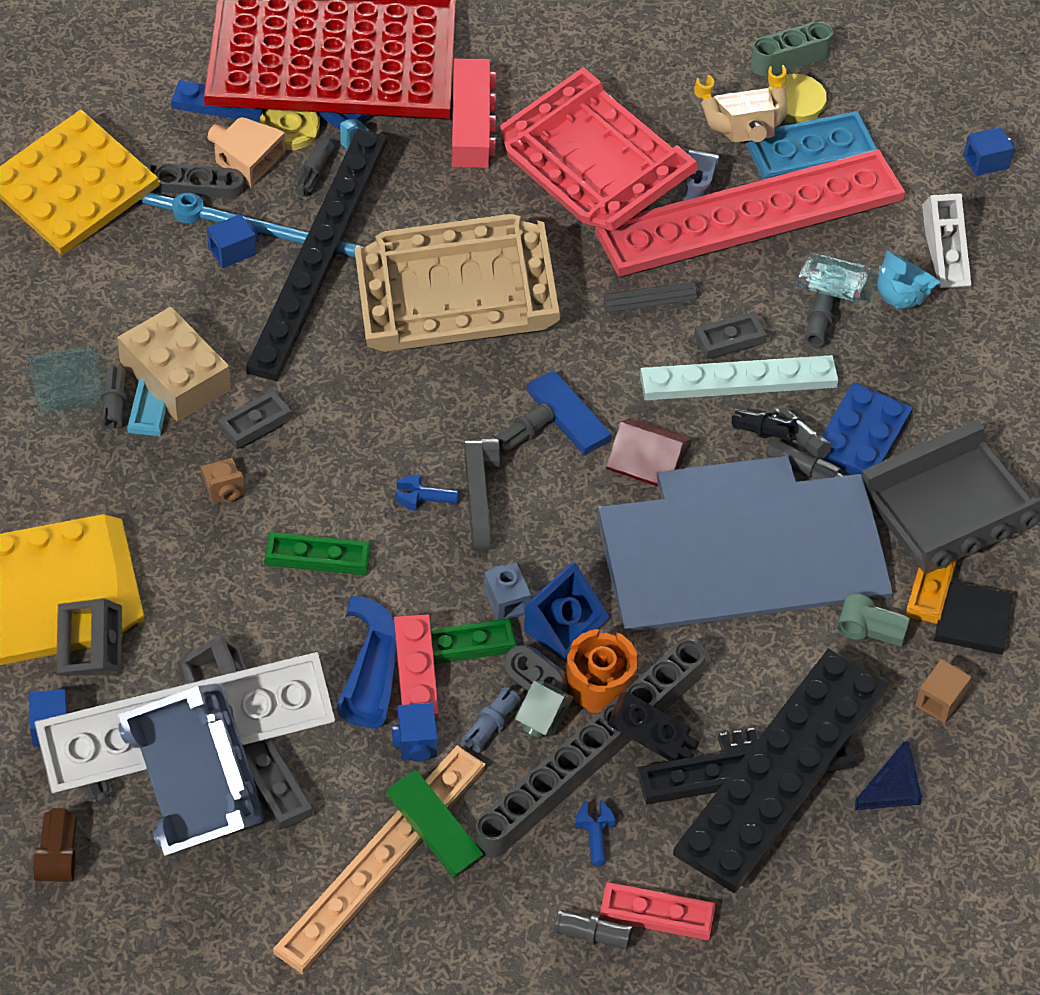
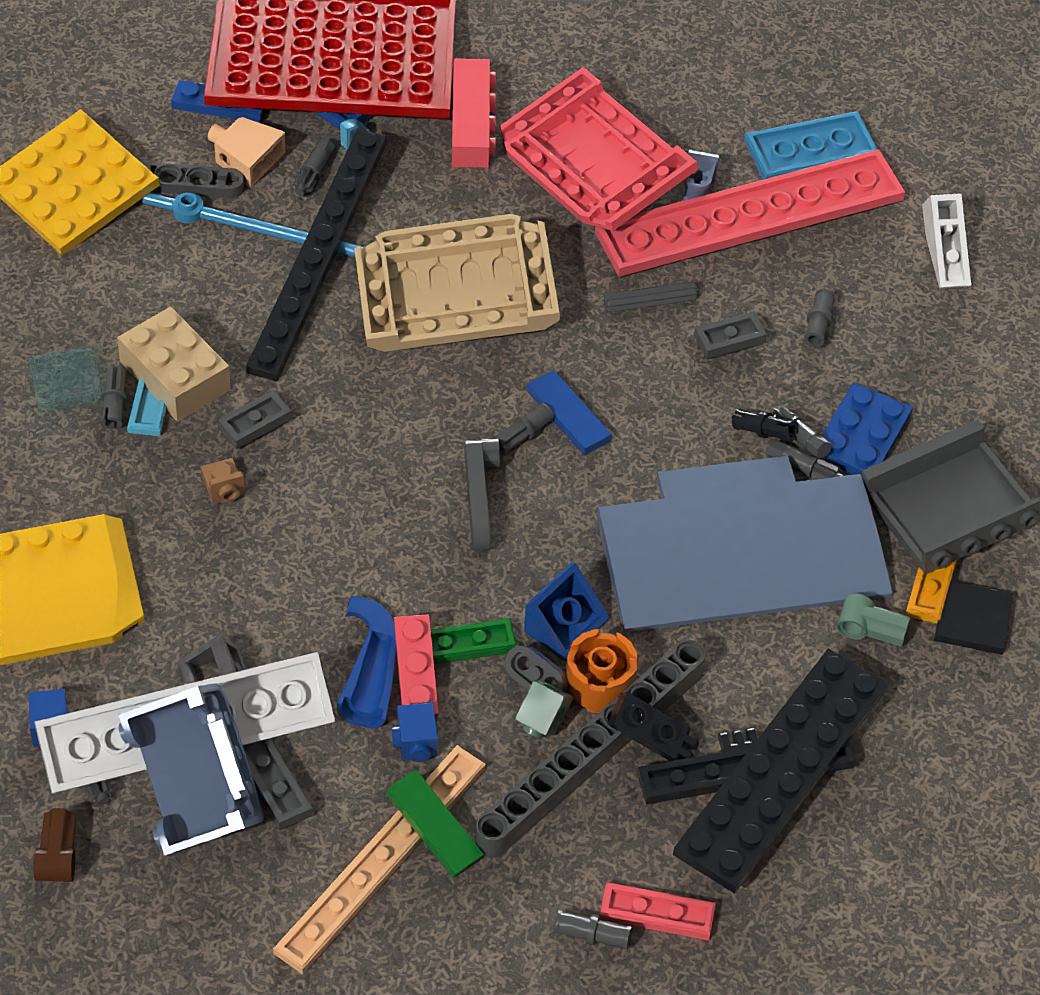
dark grey tile [56,598,122,676] -> none
blue brick [207,214,259,268] -> none
light yellow tile [260,109,320,150] -> none
green tile [264,532,371,576] -> none
blue bar [395,474,460,511] -> none
sand blue pin [462,687,521,753] -> none
sand blue brick [483,563,531,620] -> none
blue bar [575,800,615,866] -> none
slope [606,418,692,487] -> none
light aqua plate [640,355,838,400] -> none
tan torso [694,66,788,143] -> none
sand green beam [750,21,833,76] -> none
light yellow tile [768,74,827,123] -> none
clear light blue tile [796,252,870,302] -> none
clear blue tile [854,741,922,810] -> none
medium azure helmet [877,250,941,309] -> none
medium nougat brick [915,659,972,723] -> none
blue brick [963,127,1015,176] -> none

